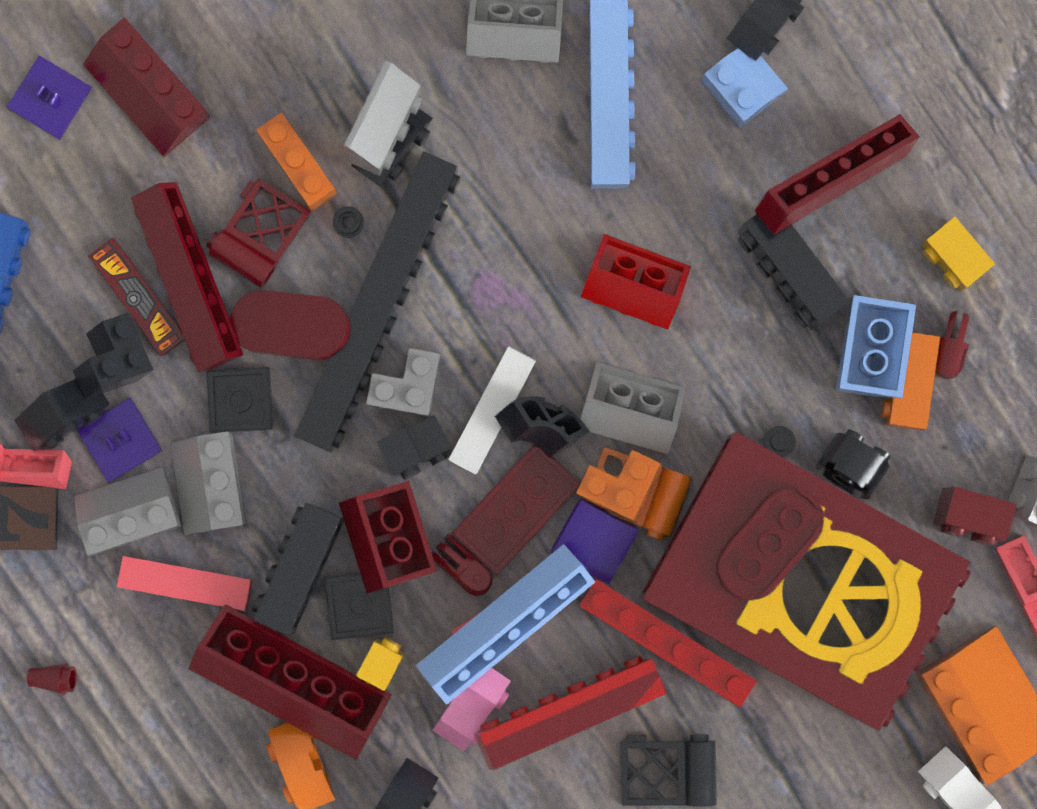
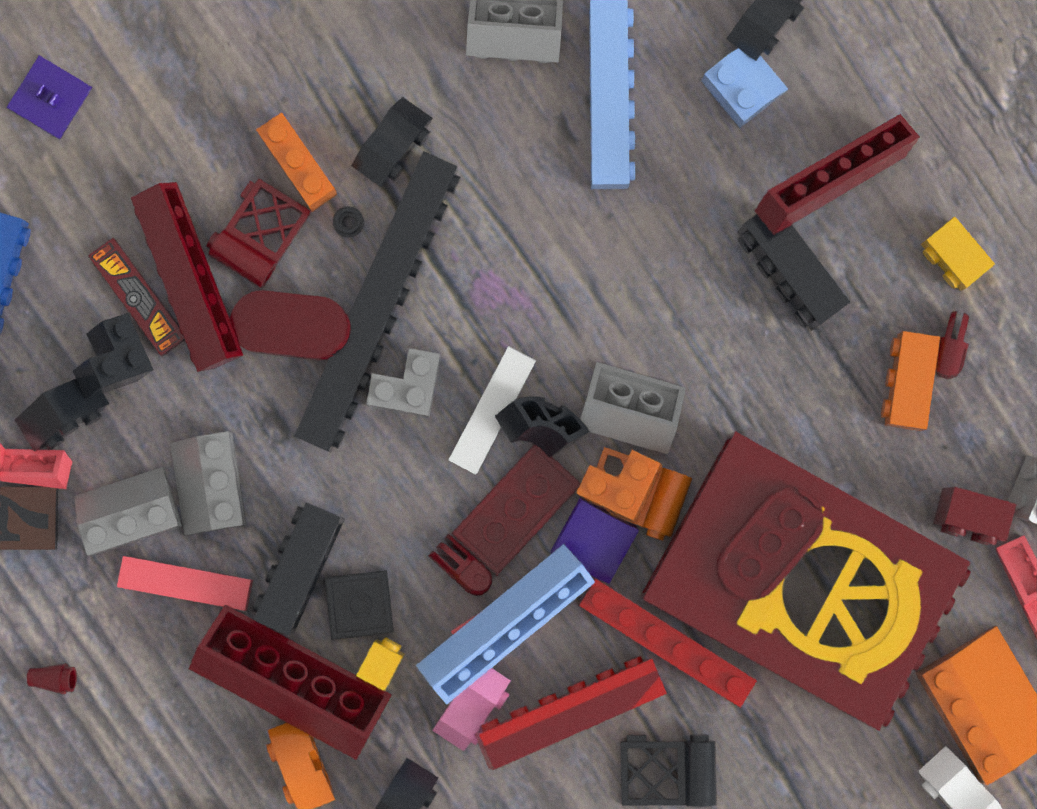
dark purple piece [77,397,162,483] -> none
dark red slope [83,17,211,157] -> none
black tile [206,367,273,433] -> none
dark red brick [339,481,437,593] -> none
slope [344,61,423,176] -> none
black brick [377,415,452,480] -> none
red slope [581,234,691,330] -> none
black plate [764,426,796,457] -> none
black brick [815,429,891,499] -> none
light blue slope [835,295,916,398] -> none

